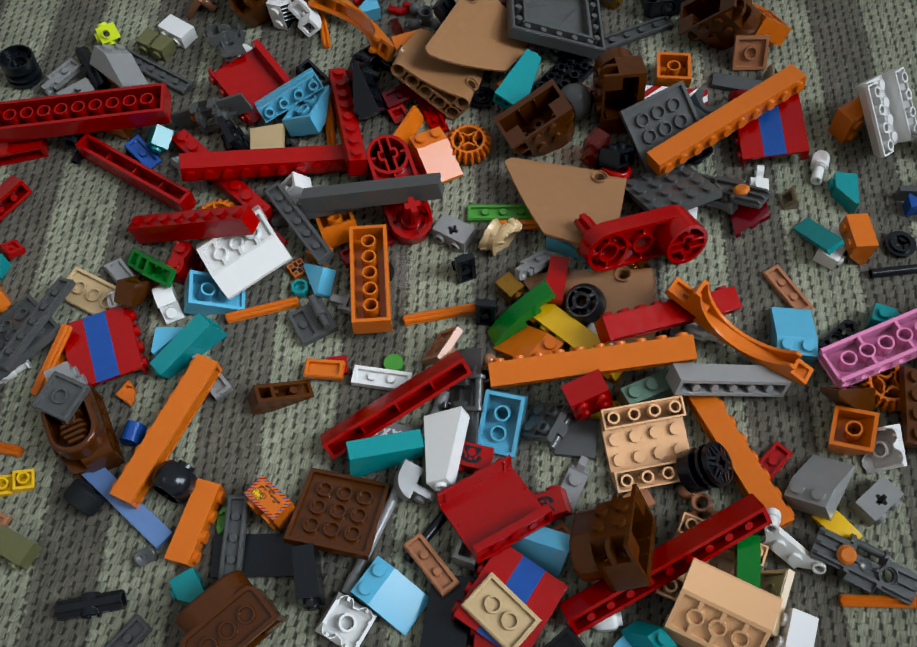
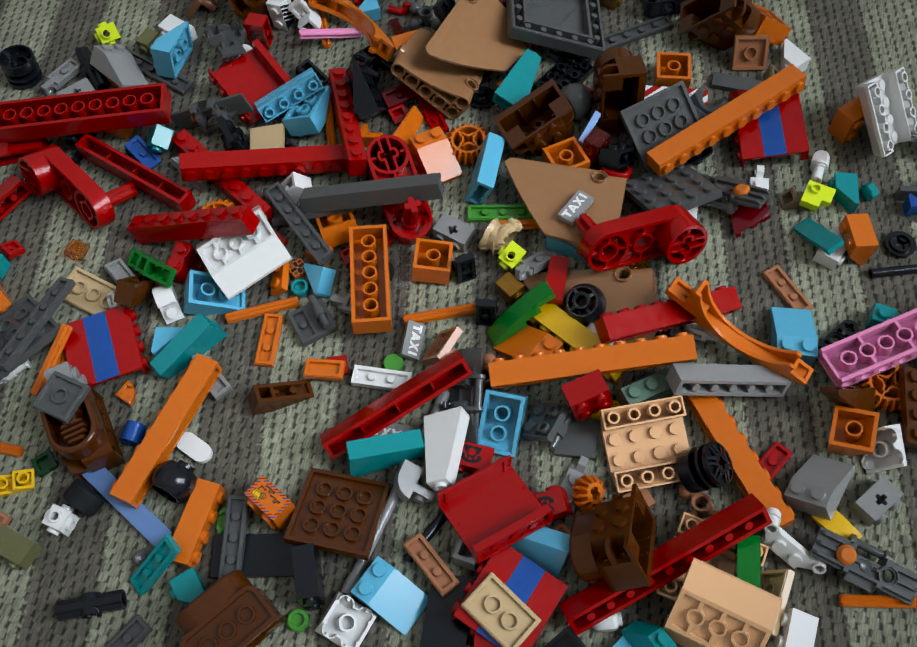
none -> red beam [18,144,138,230]
none -> dark green tile [30,449,60,478]
none -> white brick [41,504,80,537]
none -> clear orange tile [64,239,90,261]
none -> teal tile [129,534,182,596]
none -> medium azure slope [150,21,194,79]
none -> white tile [177,432,213,464]
none -> red brick [243,12,274,50]
none -> orange tile [254,313,284,368]
none -> orange plate [270,261,290,297]
none -> bright green tile [287,609,310,632]
none -> bright pink axle [298,28,362,39]
none -> orange panel [360,123,383,147]
none -> light grey tile [399,320,426,362]
none -> orange brick [412,238,453,285]
none -> medium azure slope [464,132,505,205]
none -> neon yellow brick [497,240,527,271]
none -> orange brick [542,136,591,169]
none -> light grey tile [557,190,594,227]
none -> orange gear [571,475,606,510]
none -> light blue tile [578,111,601,147]
none -> white slope [780,38,811,72]
none -> neon yellow brick [799,180,836,212]
none -> teal tile [860,182,879,201]

